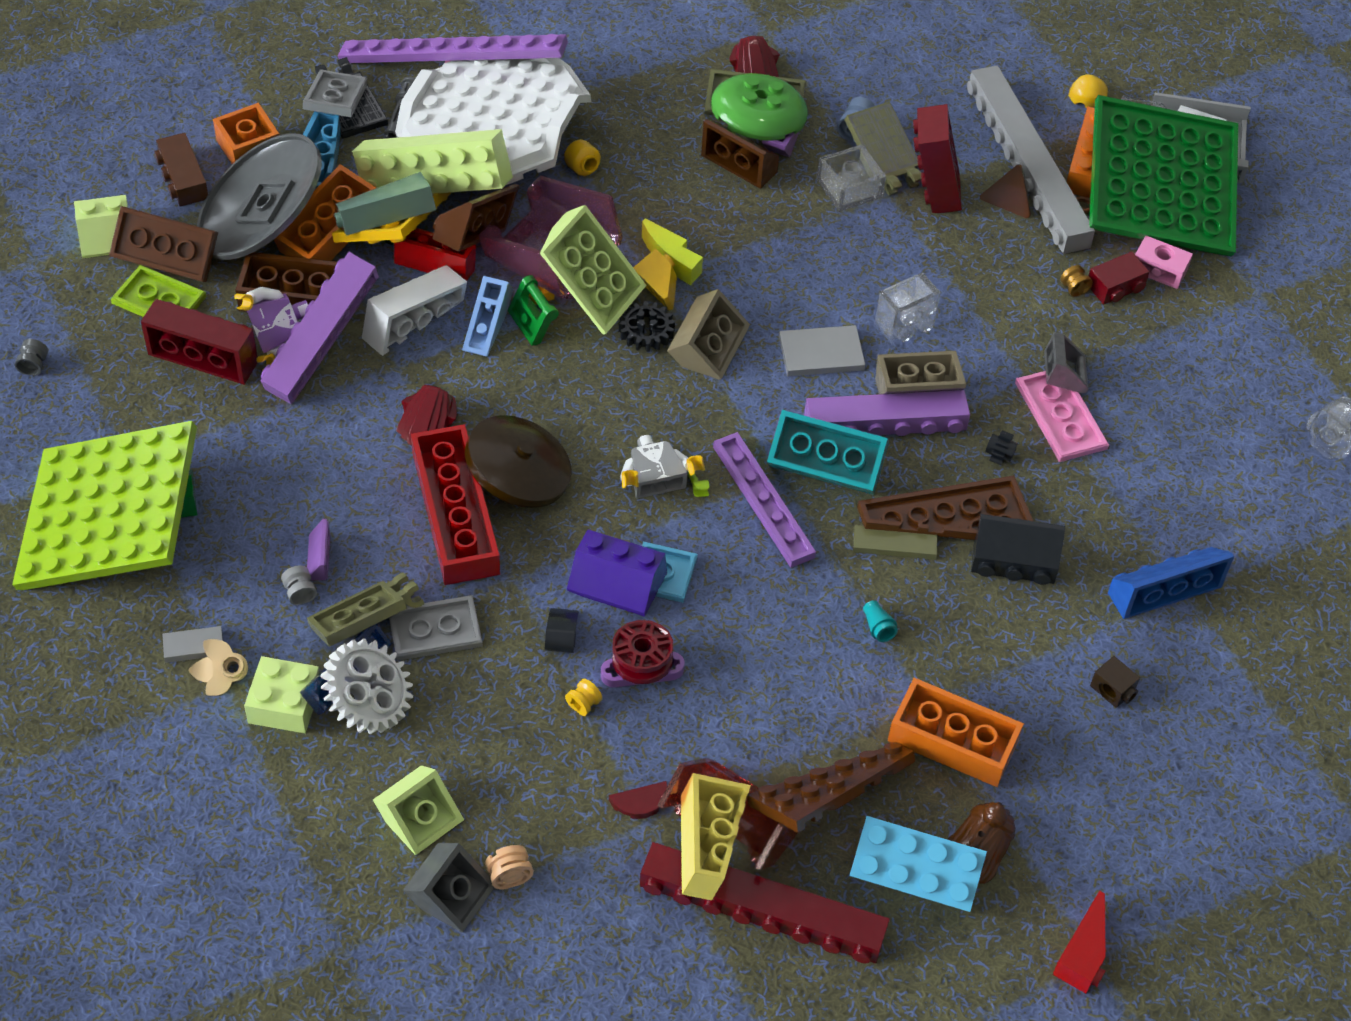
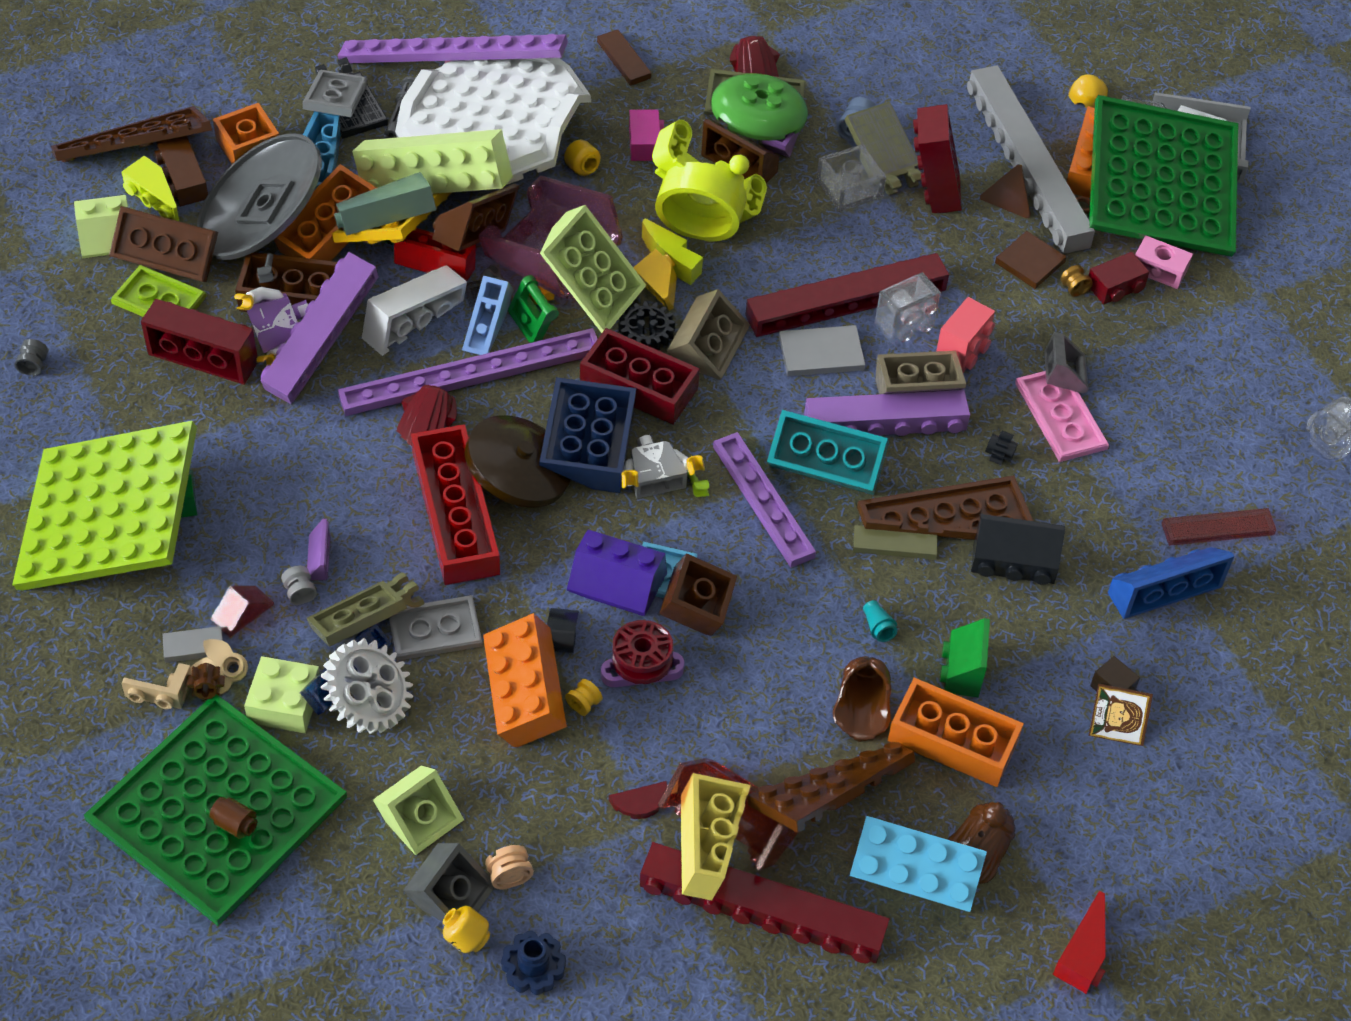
none -> reddish brown wing [51,106,212,162]
none -> green plate [84,694,347,926]
none -> tan bracket [121,663,192,709]
none -> neon yellow slope [122,156,179,221]
none -> reddish brown gear [187,663,225,700]
none -> reddish brown brick [209,797,258,839]
none -> slope [211,586,274,638]
none -> dark grey hand [257,253,274,283]
none -> medium lavender plate [338,328,598,416]
none -> yellow head [443,906,490,953]
none -> clear smoke tile [465,280,482,308]
none -> dark grey hand [480,264,516,291]
none -> orange brick [483,613,567,747]
none -> dark blue plant [501,930,566,995]
none -> dark blue slope [539,377,636,493]
none -> dark red brick [580,328,700,425]
none -> reddish brown tile [597,29,651,86]
none -> dark pink brick [629,110,664,161]
none -> neon yellow piece [652,120,767,242]
none -> reddish brown brick [659,553,737,636]
none -> dark red brick [745,253,949,337]
none -> reddish brown hair [833,656,891,742]
none -> coral brick [936,297,995,373]
none -> green slope [939,618,990,698]
none -> reddish brown tile [995,231,1067,289]
none -> sticker [1088,684,1153,746]
none -> clear red tile [1161,508,1276,546]

